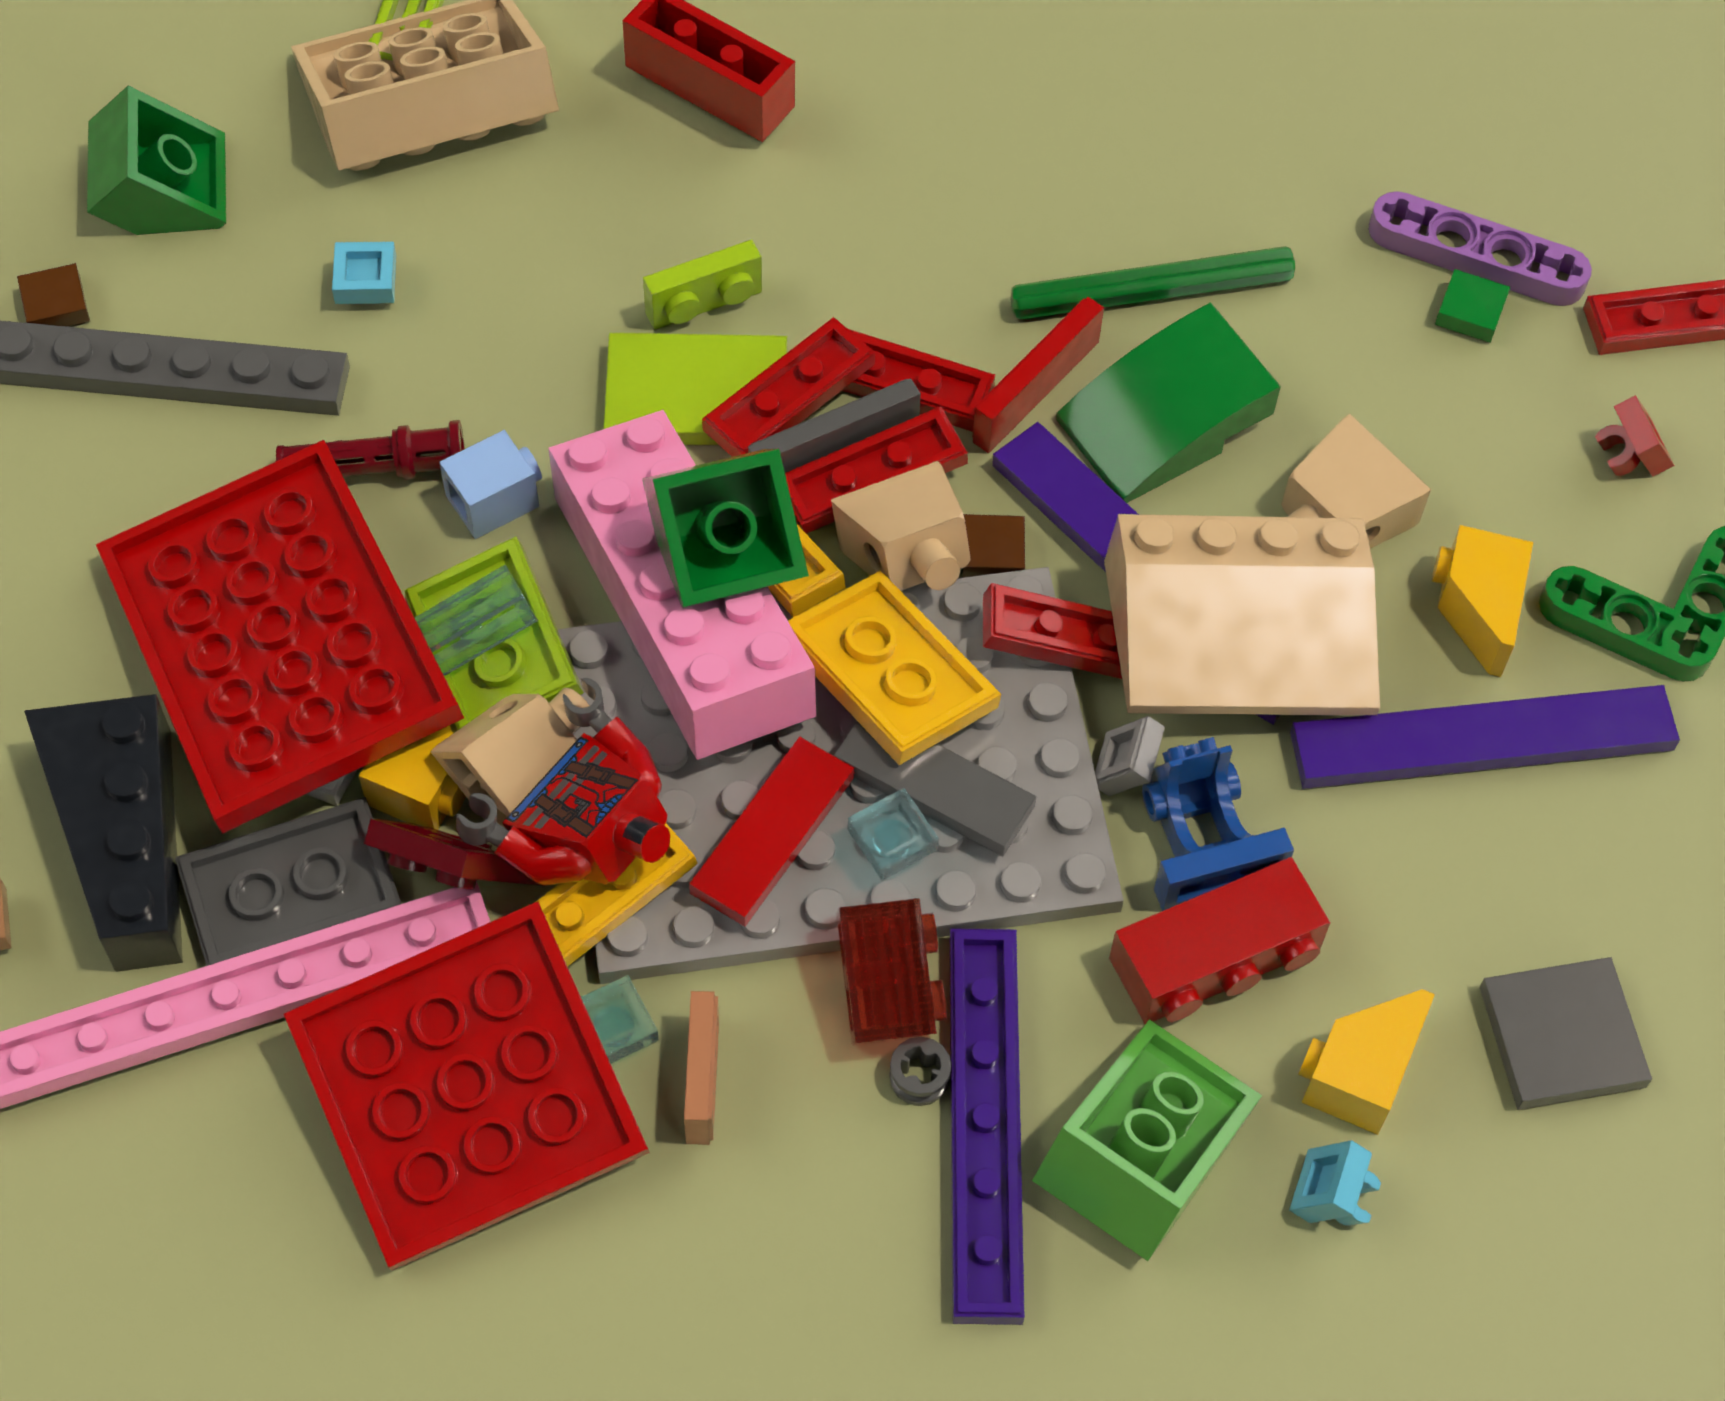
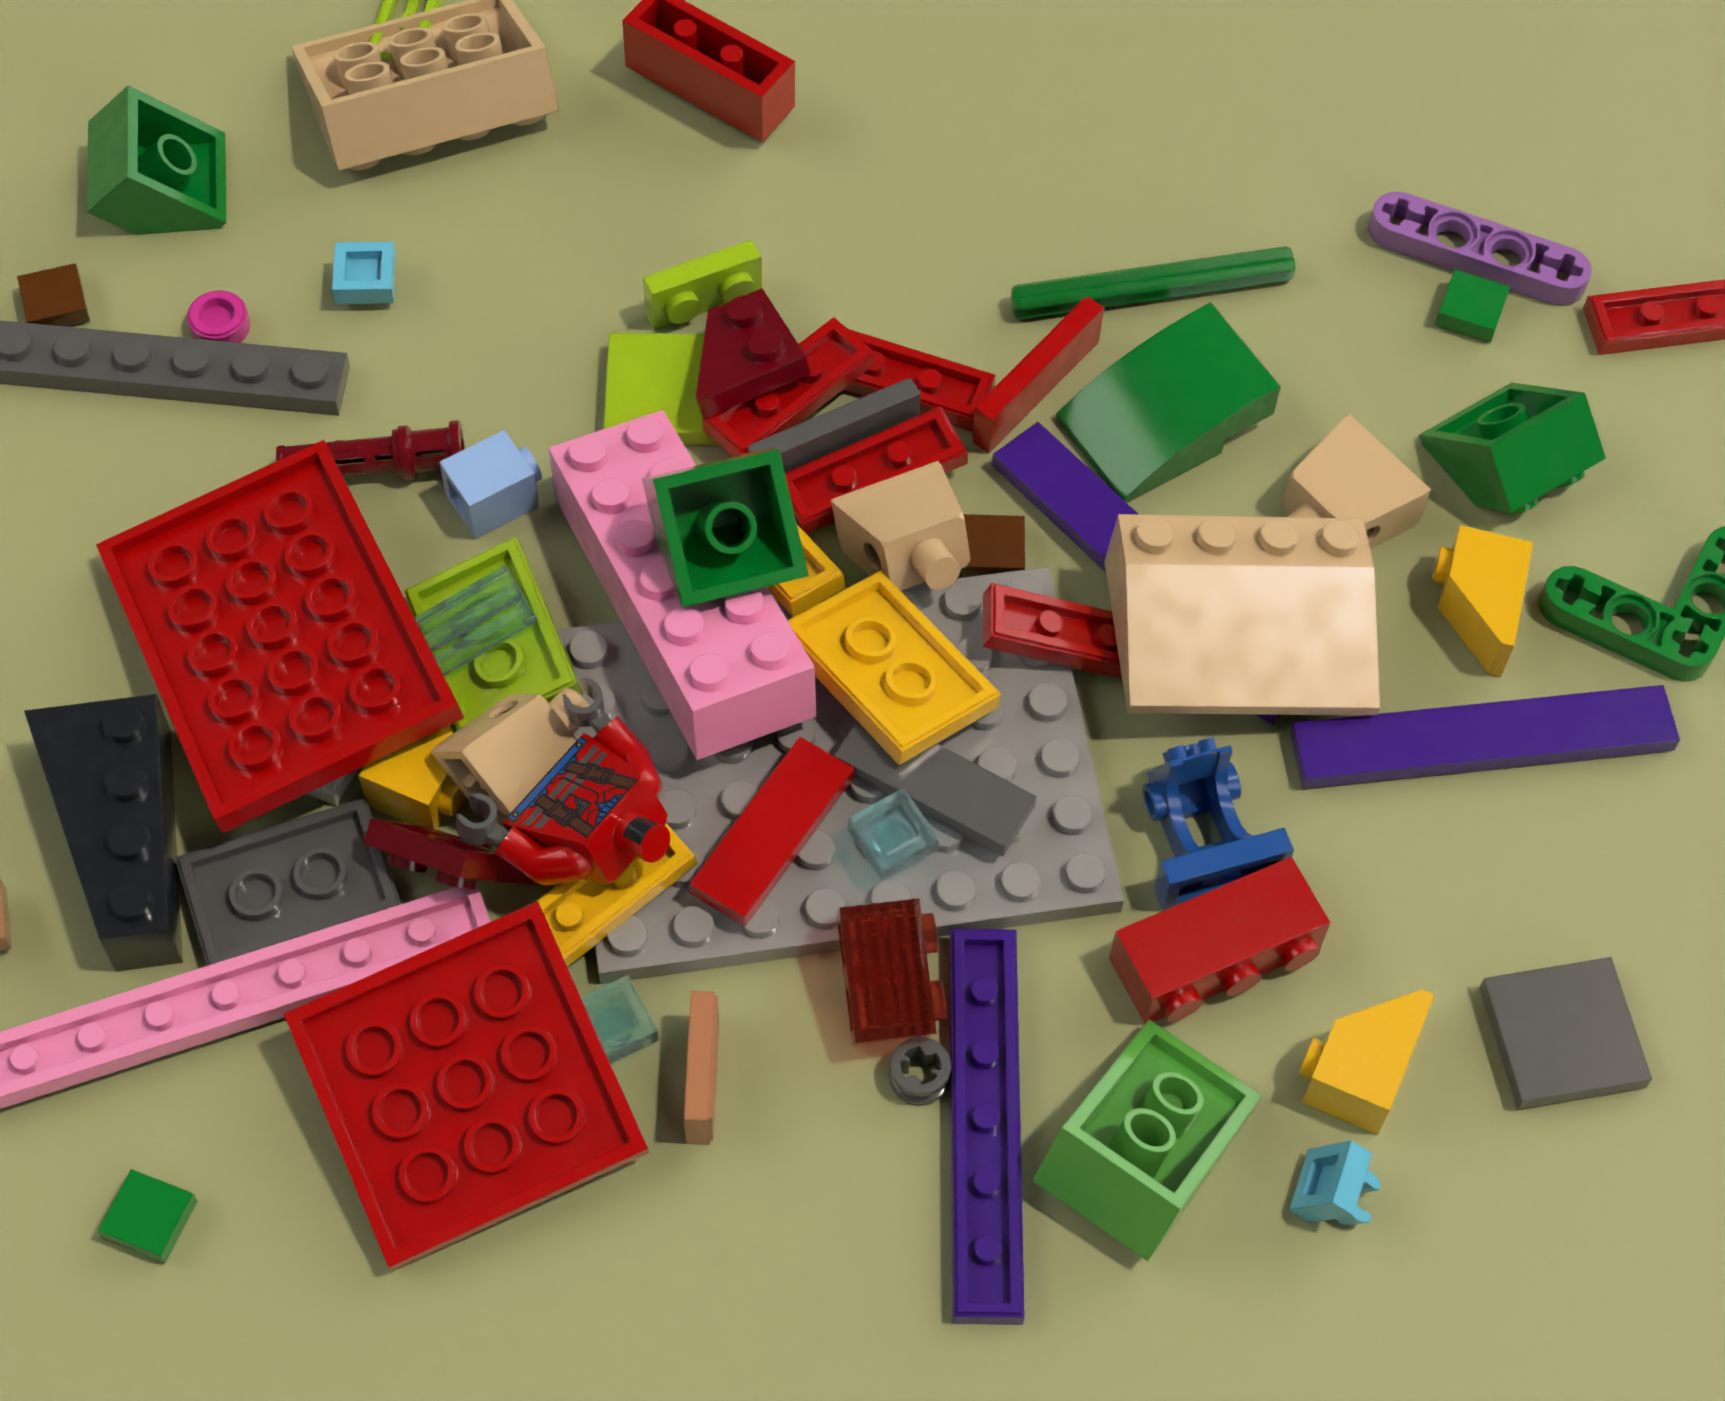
light grey tile [1095,716,1165,796] -> none
tile [1595,395,1675,477] -> none
none -> green tile [98,1169,198,1264]
none -> dark pink tile [187,290,250,343]
none -> dark red wing [696,288,811,419]
none -> green slope [1419,382,1606,515]

